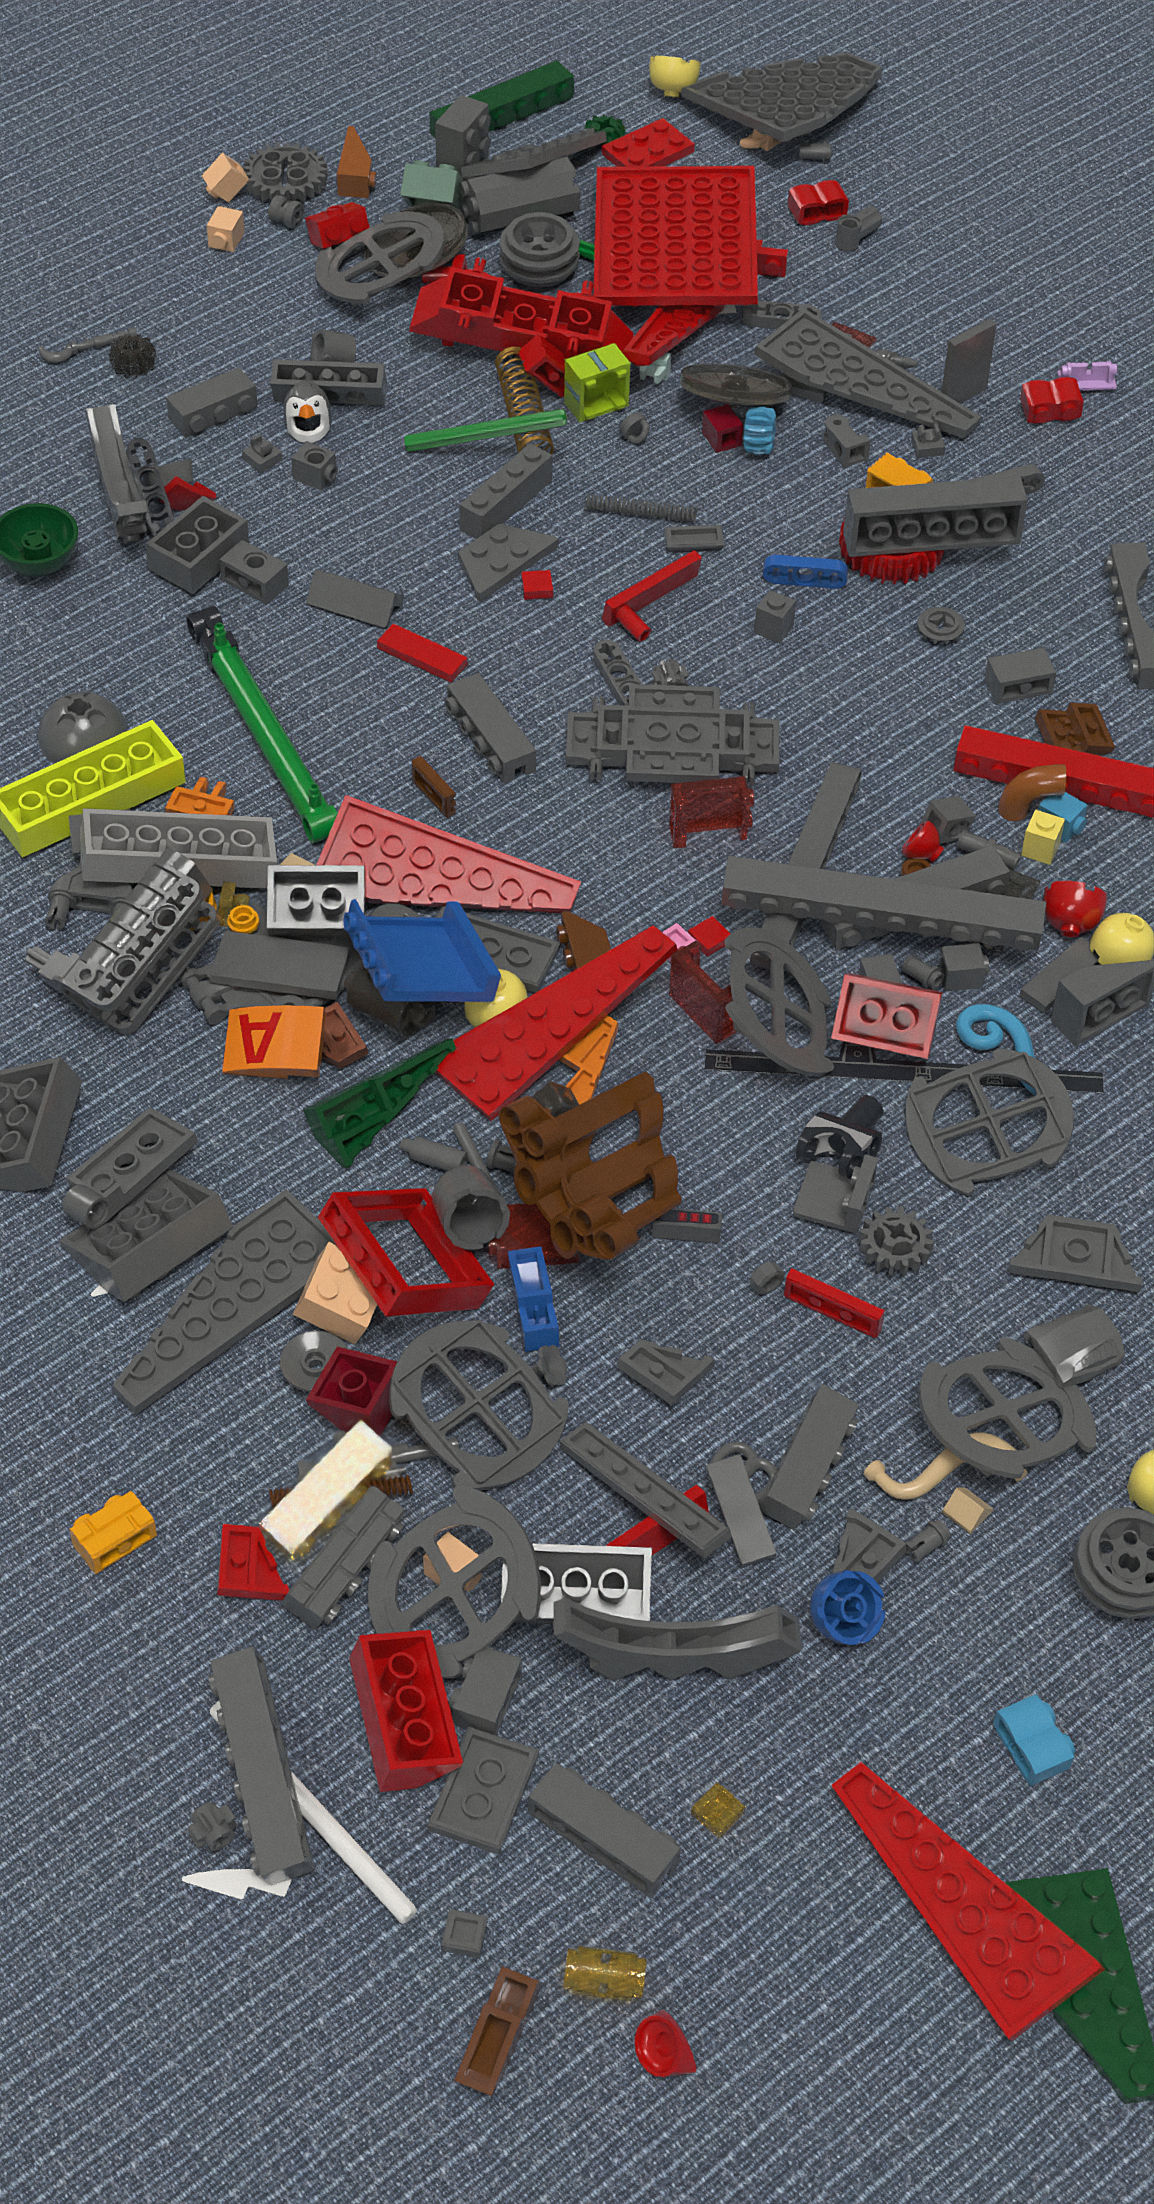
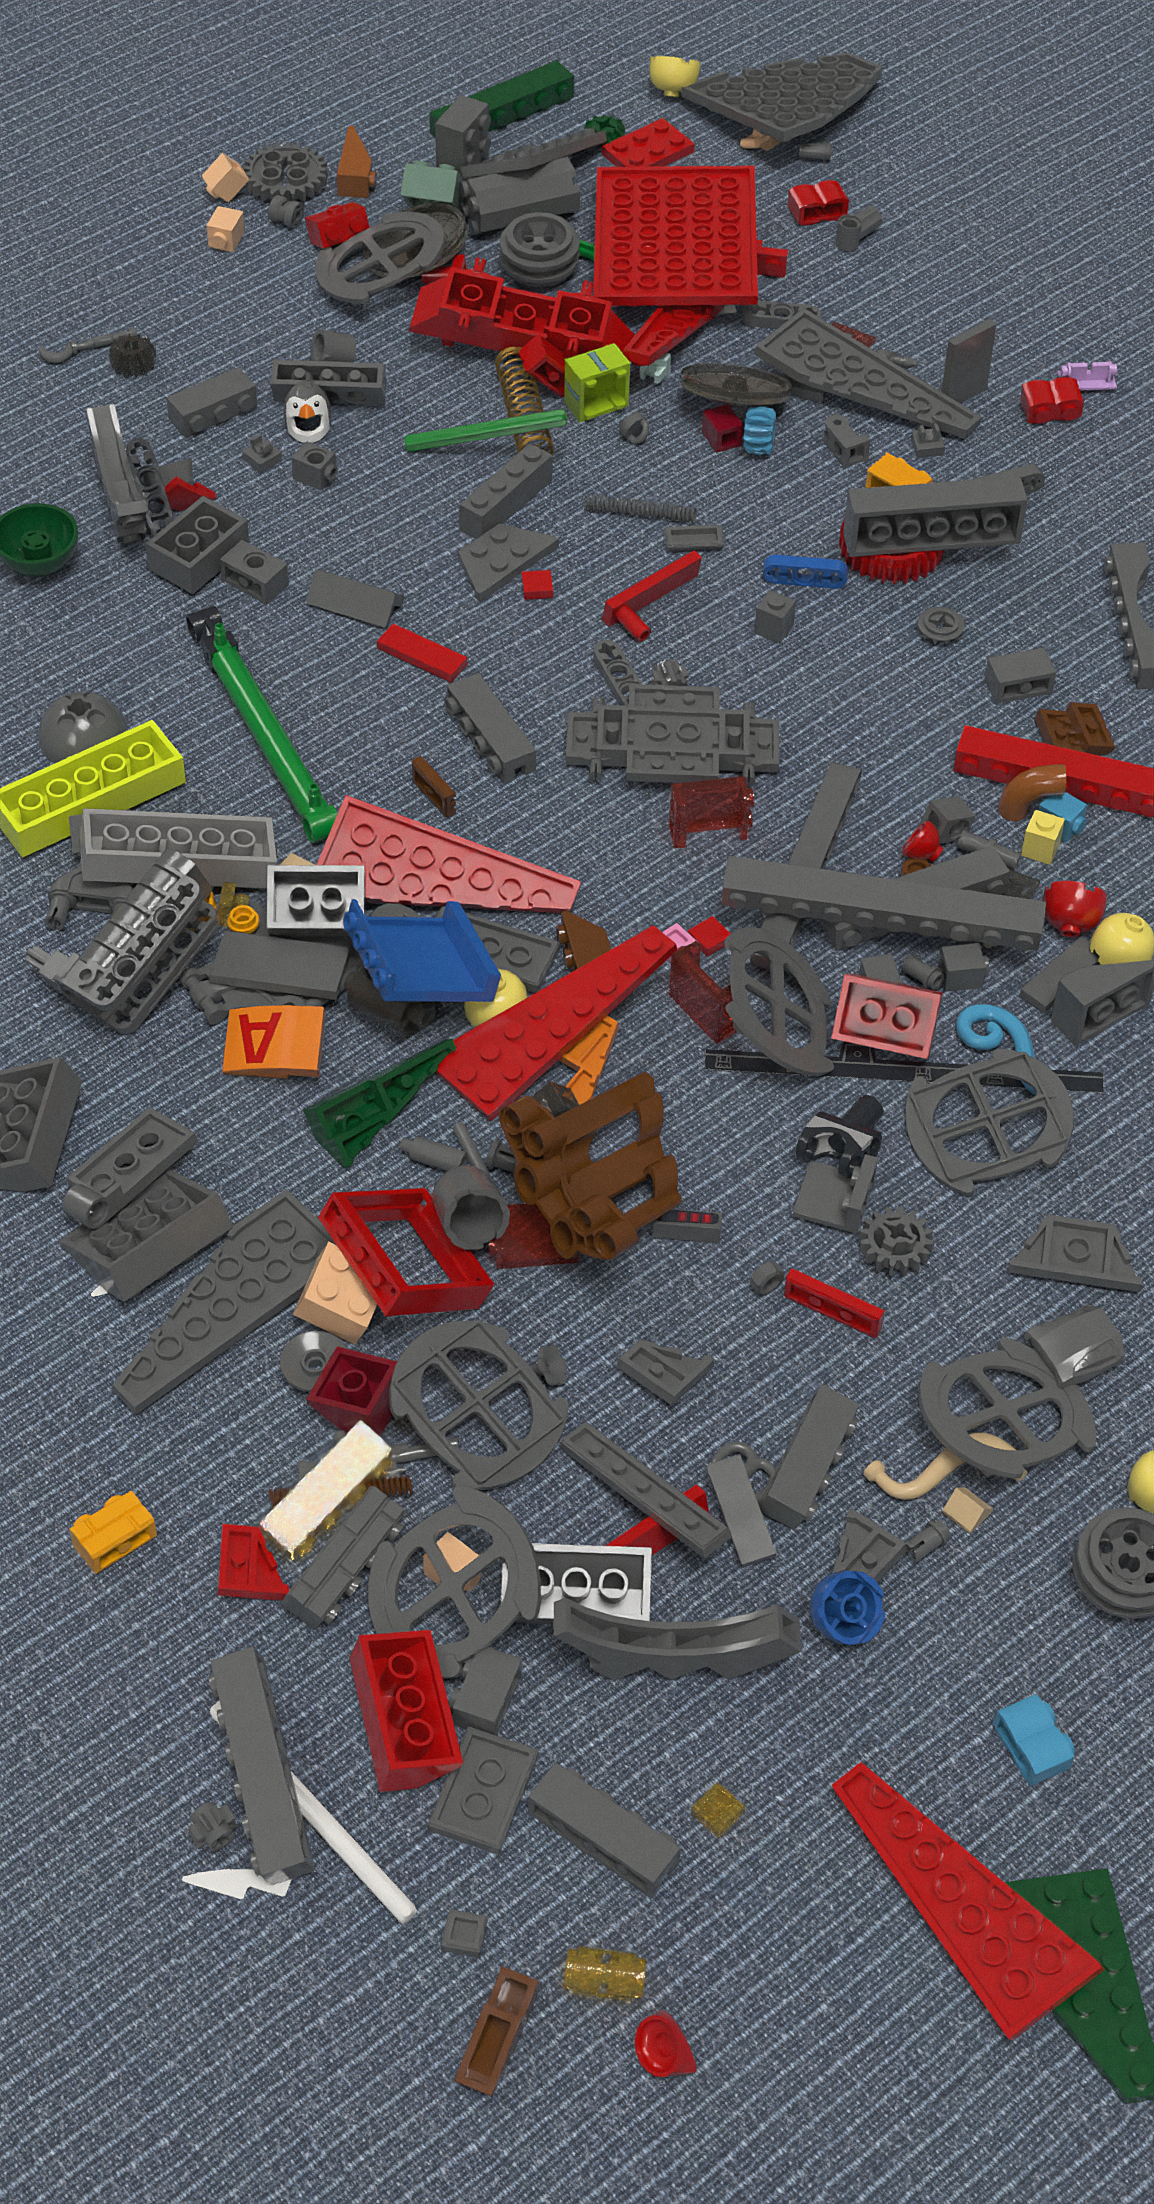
orange hinge [165,777,235,816] -> none
copper wing [321,1002,369,1069] -> none
blue slope [507,1246,560,1352] -> none

